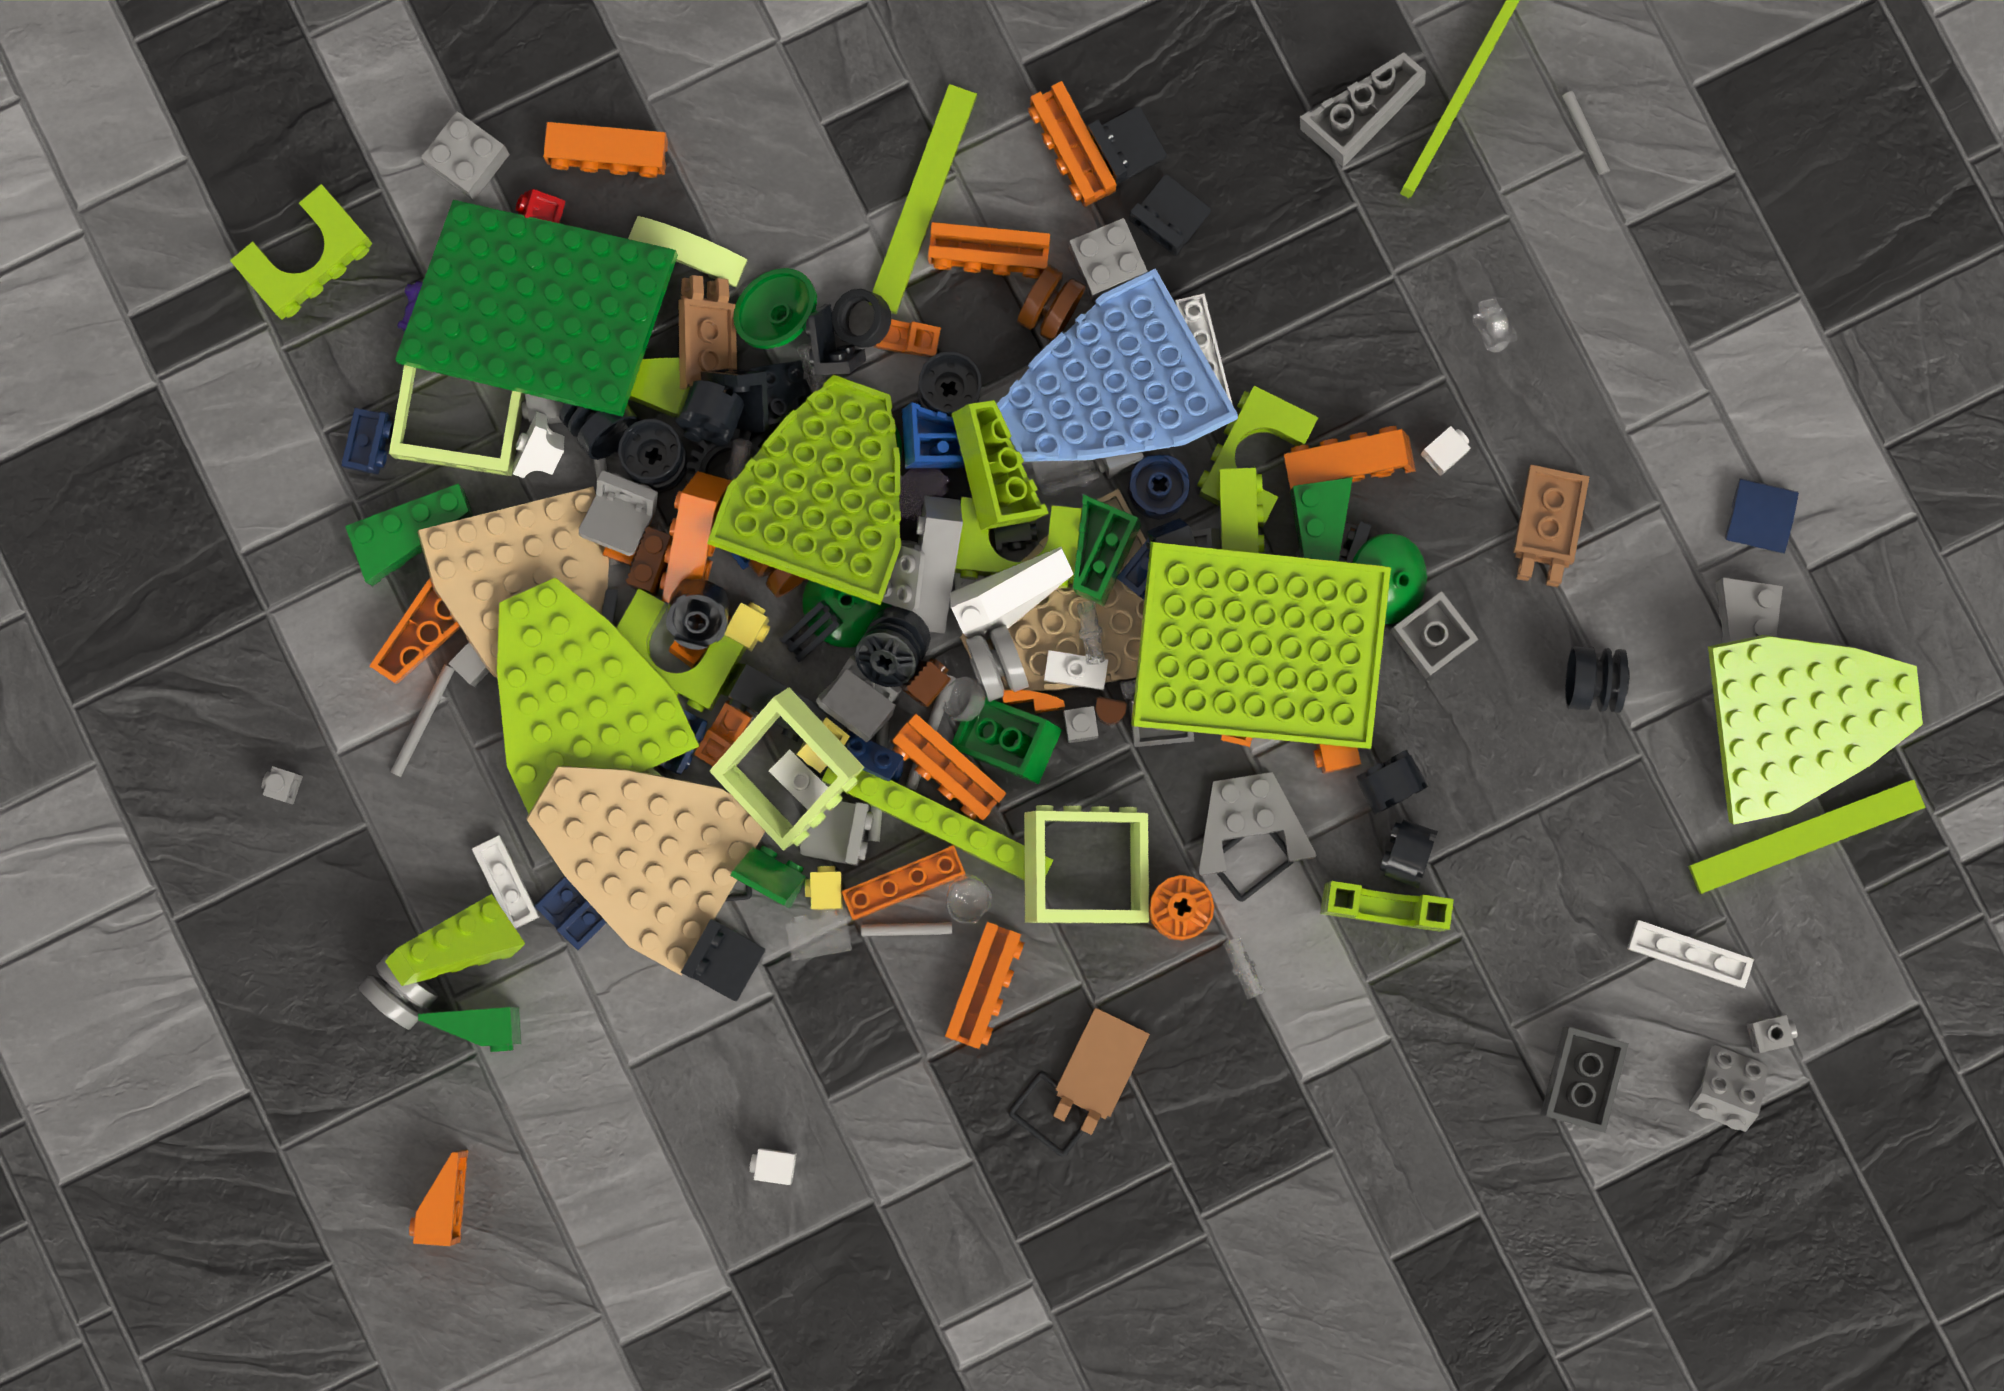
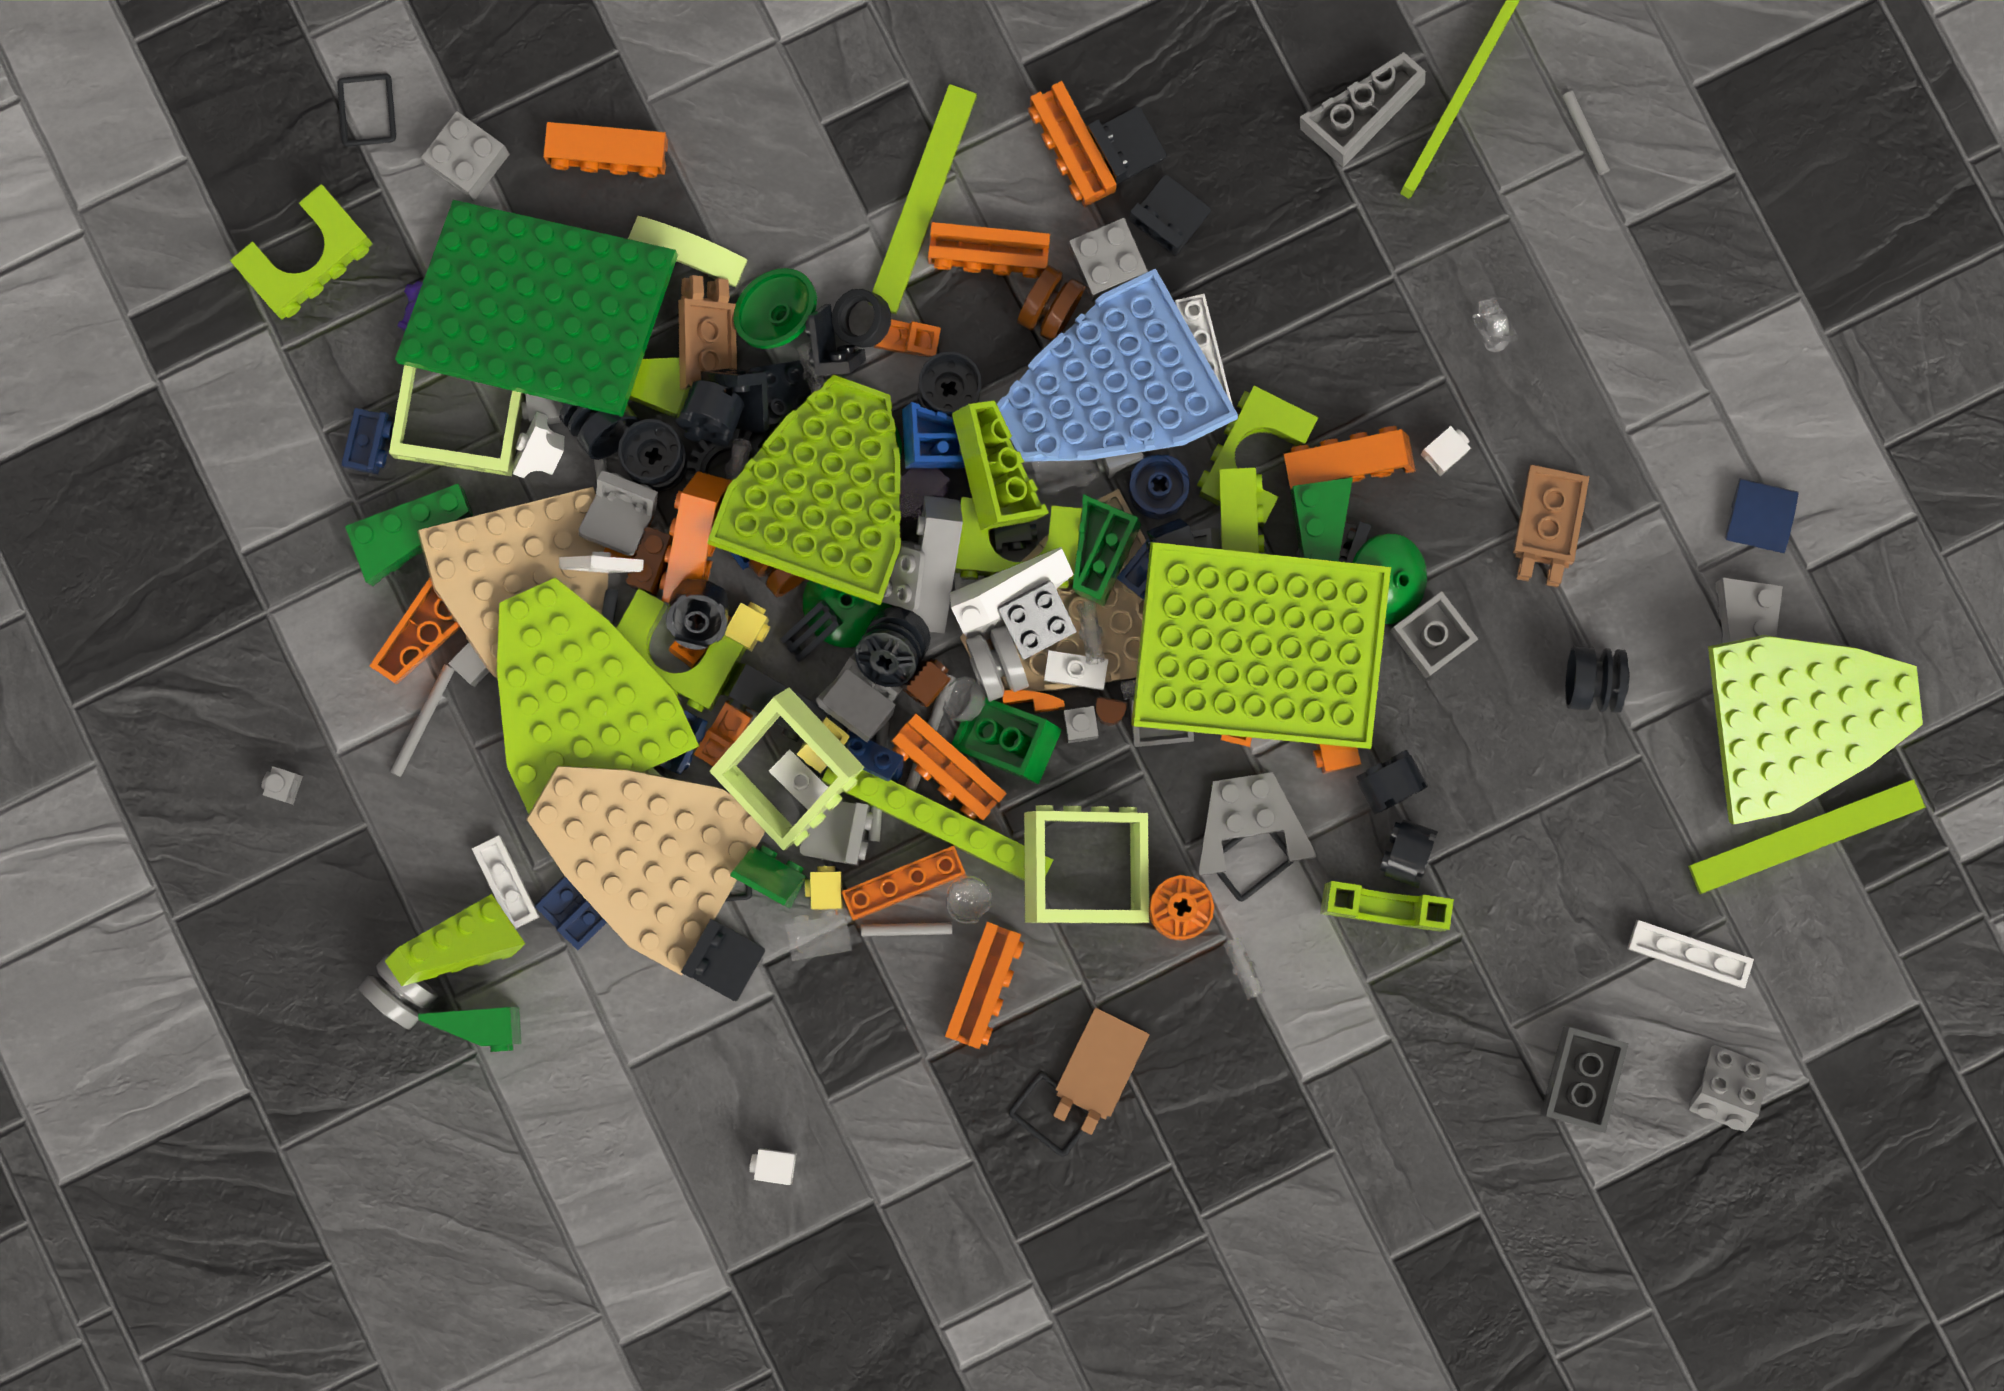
orange slope [409,1150,468,1246] -> none
red bracket [515,189,566,224] -> none
light grey brick [1746,1015,1797,1053] -> none
none -> black piece [337,74,396,147]
none -> white plate [559,552,643,573]
none -> bracket [998,580,1077,660]

